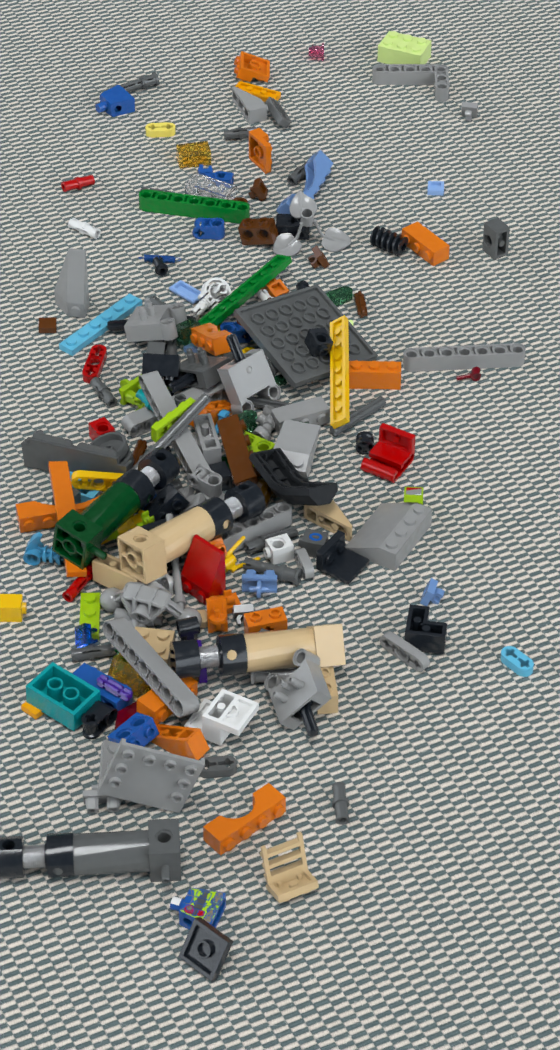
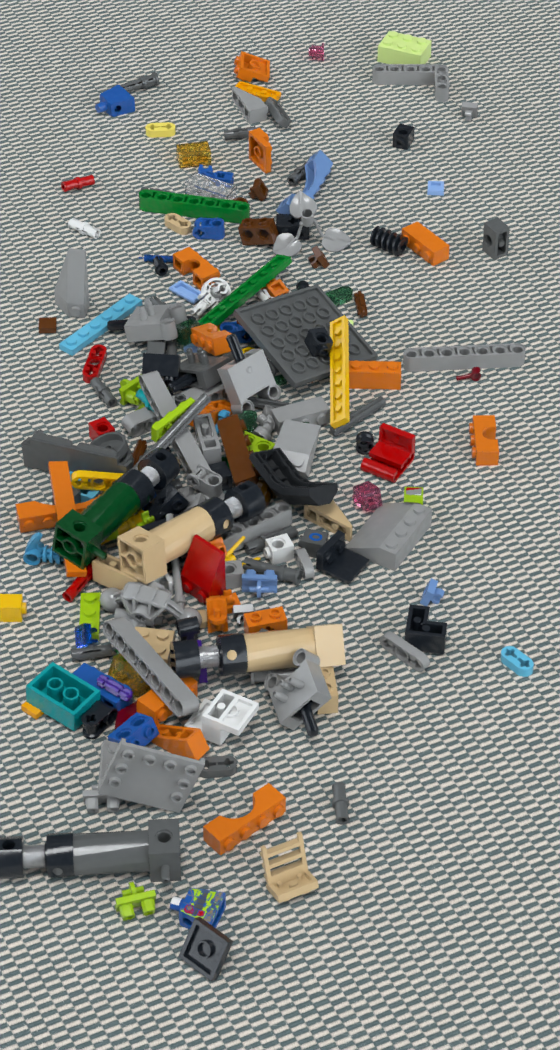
none -> lime hips [115,881,156,921]
none -> tan beam [164,213,191,235]
none -> orange arch [173,247,220,290]
none -> light grey brick [225,560,244,589]
none -> clear pink brick [352,481,382,512]
none -> black brick [392,124,415,150]
none -> orange arch [469,415,499,466]

